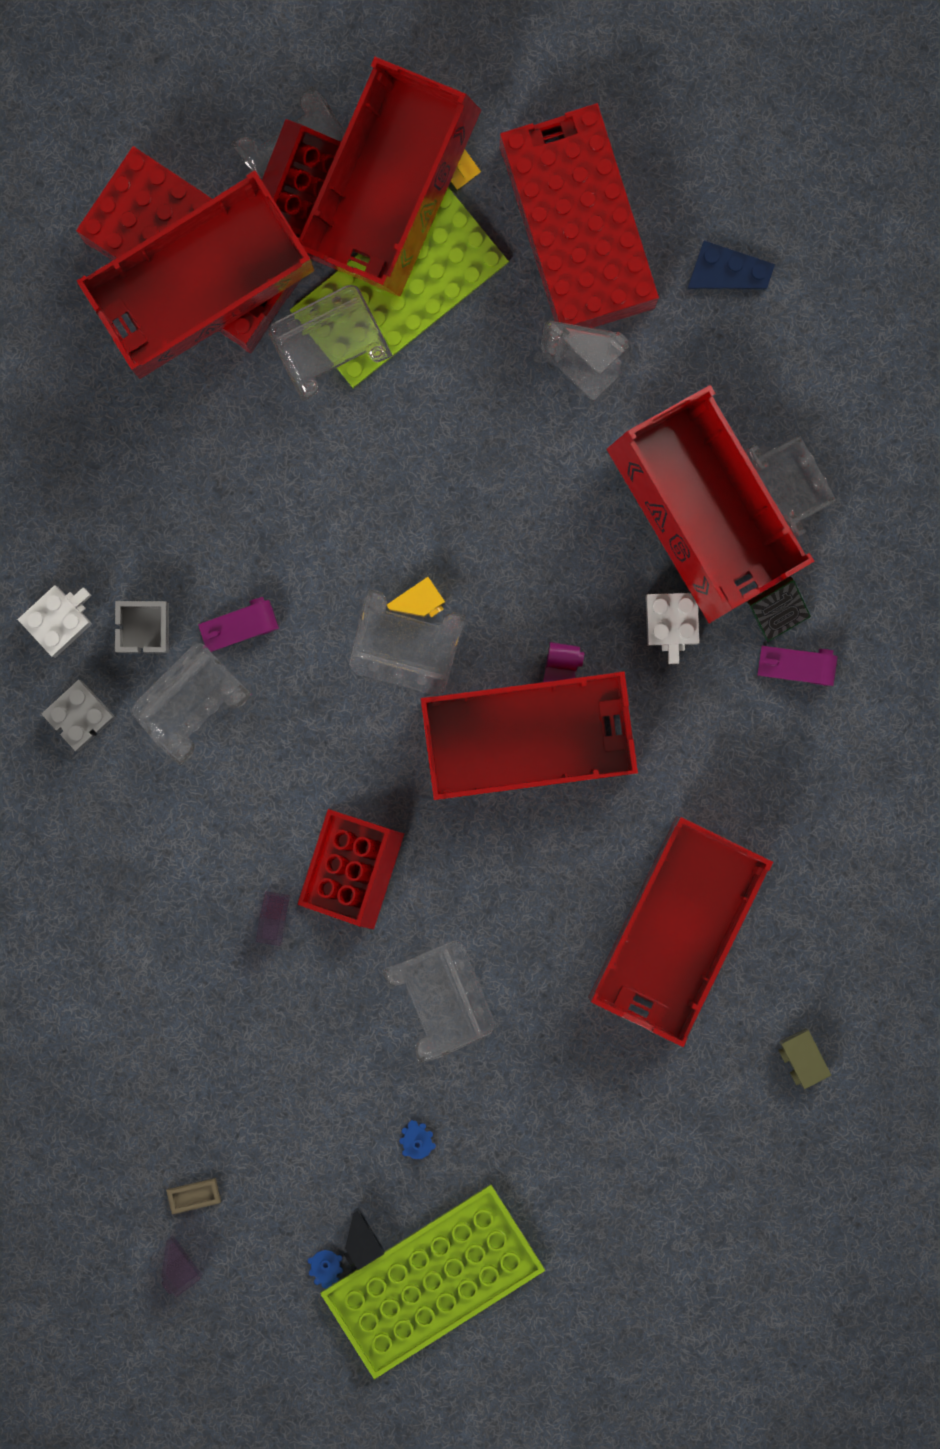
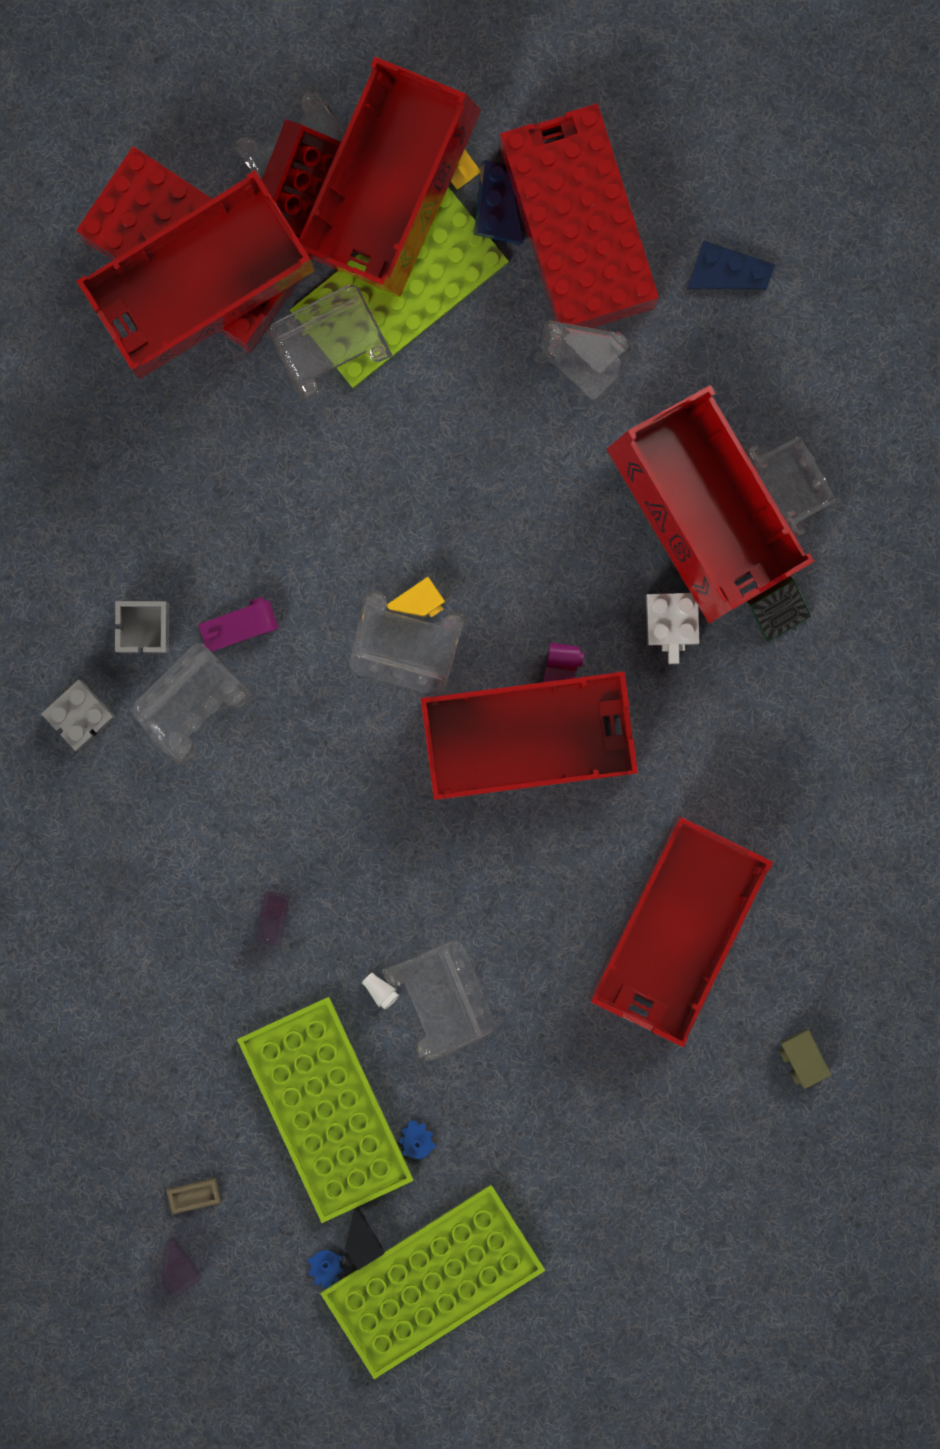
white hinge [17,585,92,658] -> none
red slope [297,809,405,930] -> none
magenta door [757,646,838,686] -> none
none -> lime plate [237,996,414,1223]
none -> white cone [362,973,399,1010]
none -> dark blue wing [474,160,524,245]

